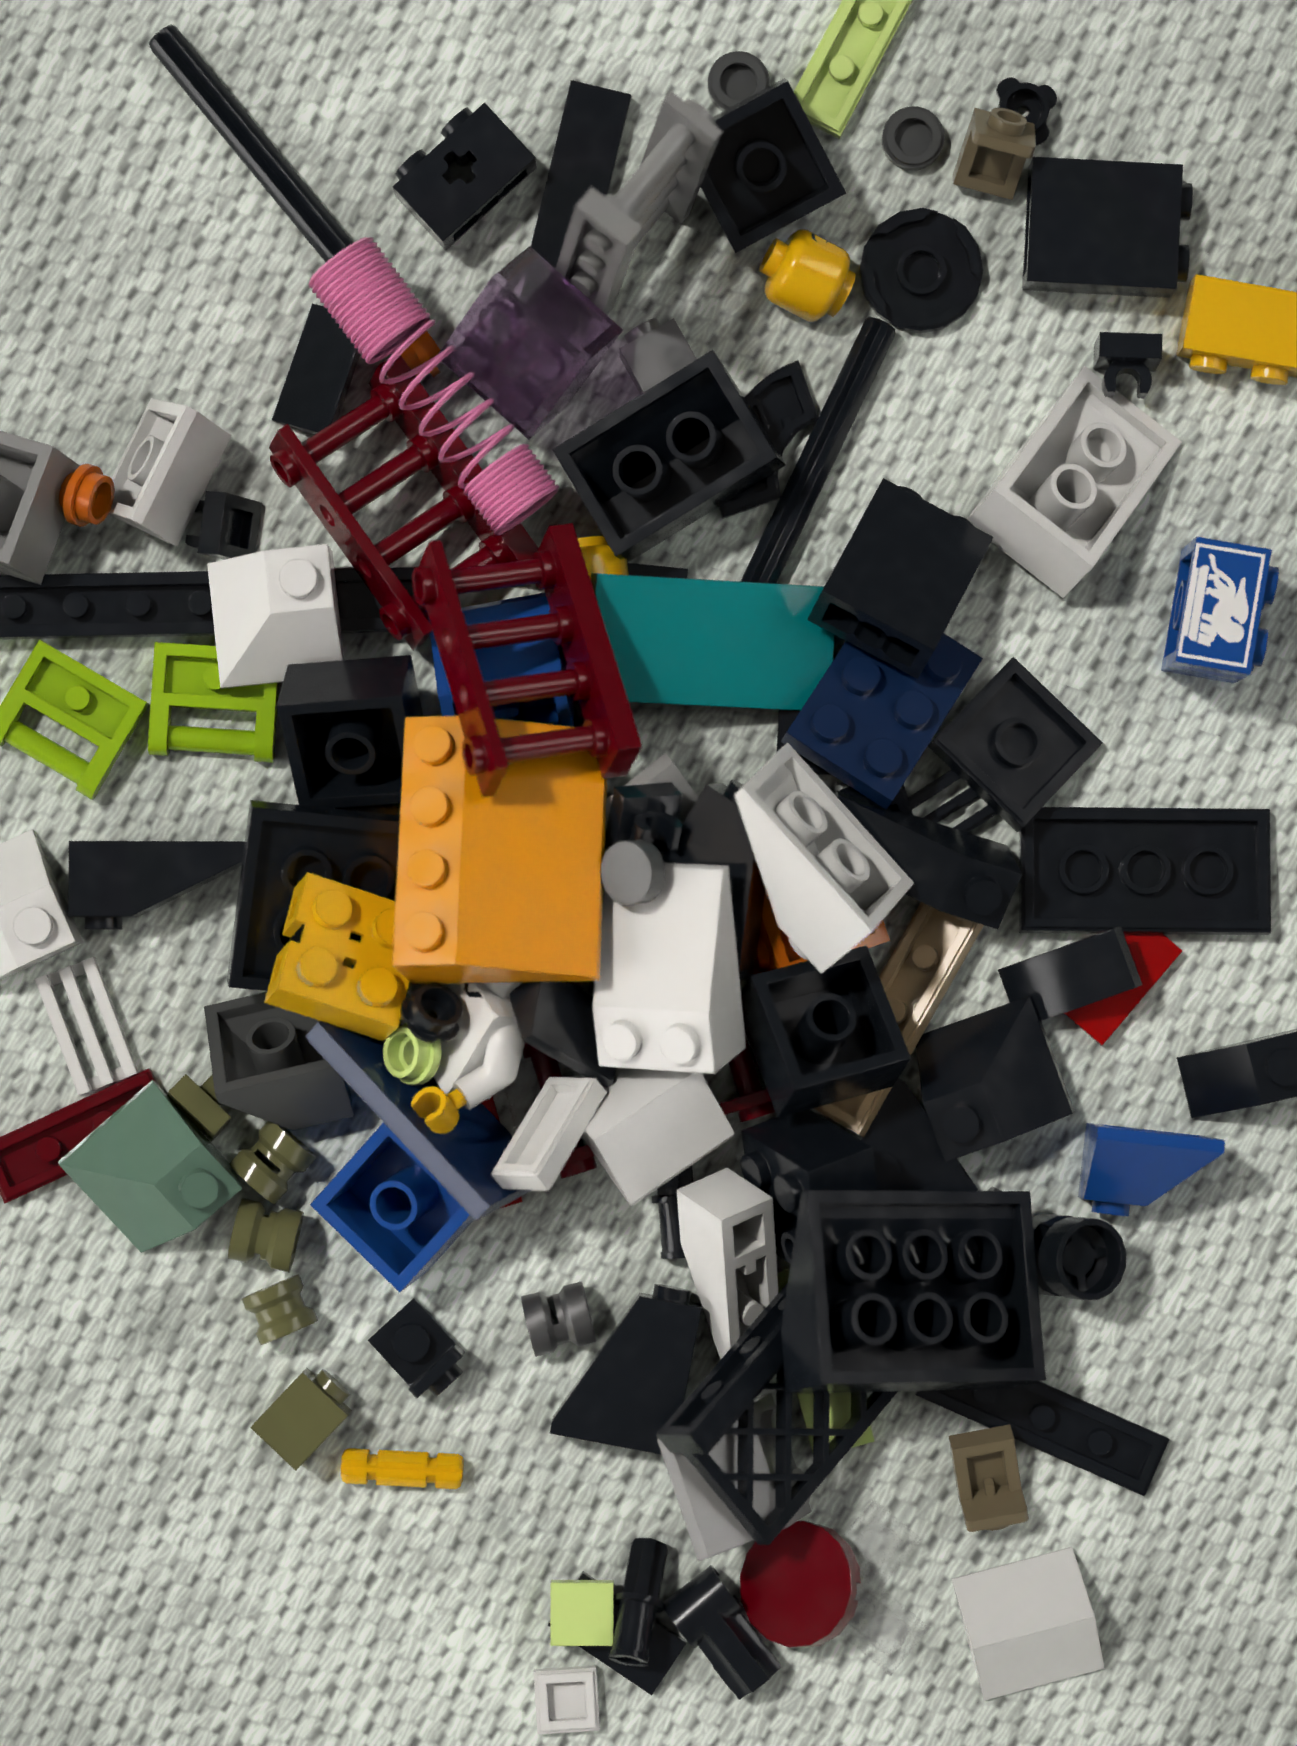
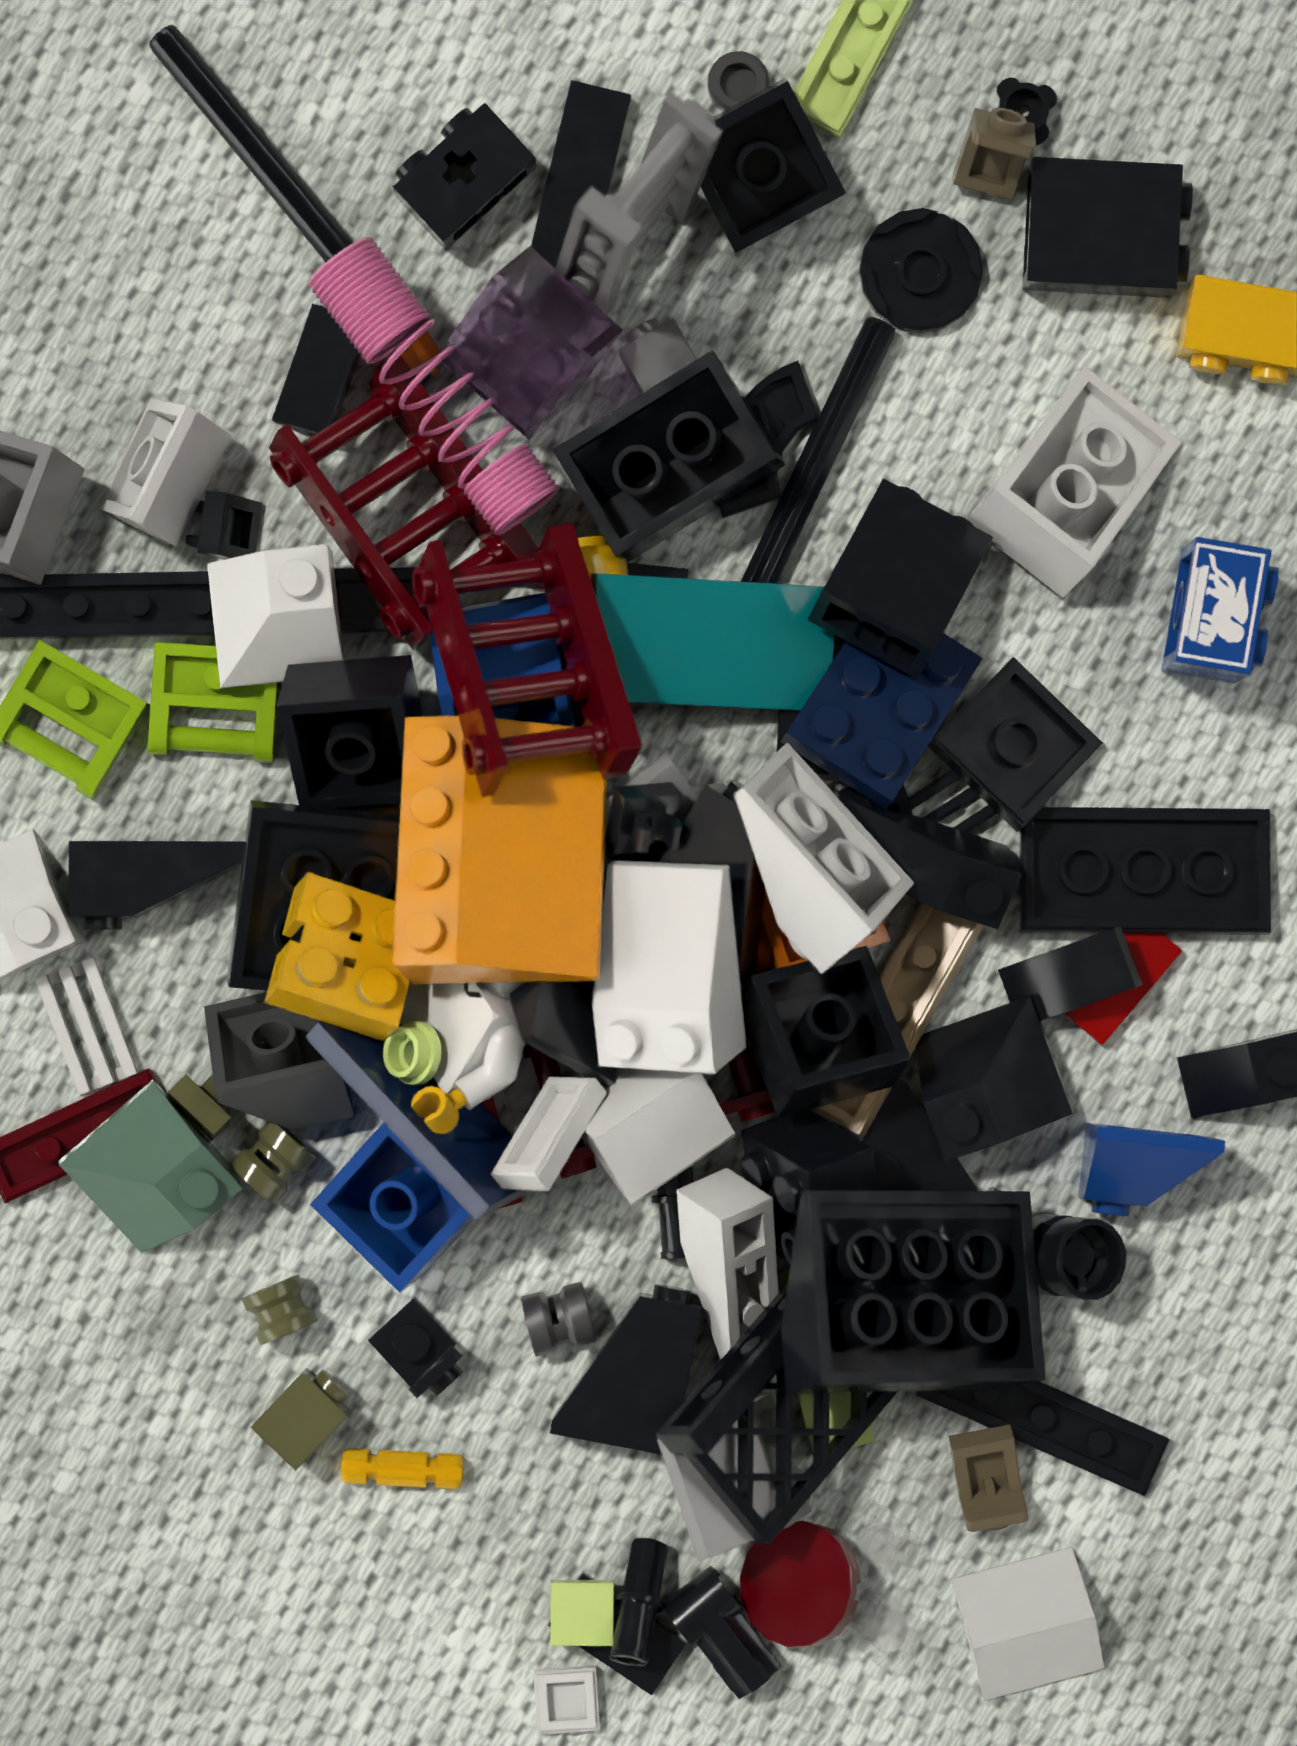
orange plate [59,464,115,527] -> none
olive wheel [228,1198,304,1273] -> none
black plate [400,983,463,1043] -> none
tile [601,839,665,905] -> none
yellow head [759,229,856,322] -> none
dark grey tile [882,106,944,171] -> none
black tile [1093,332,1163,399] -> none

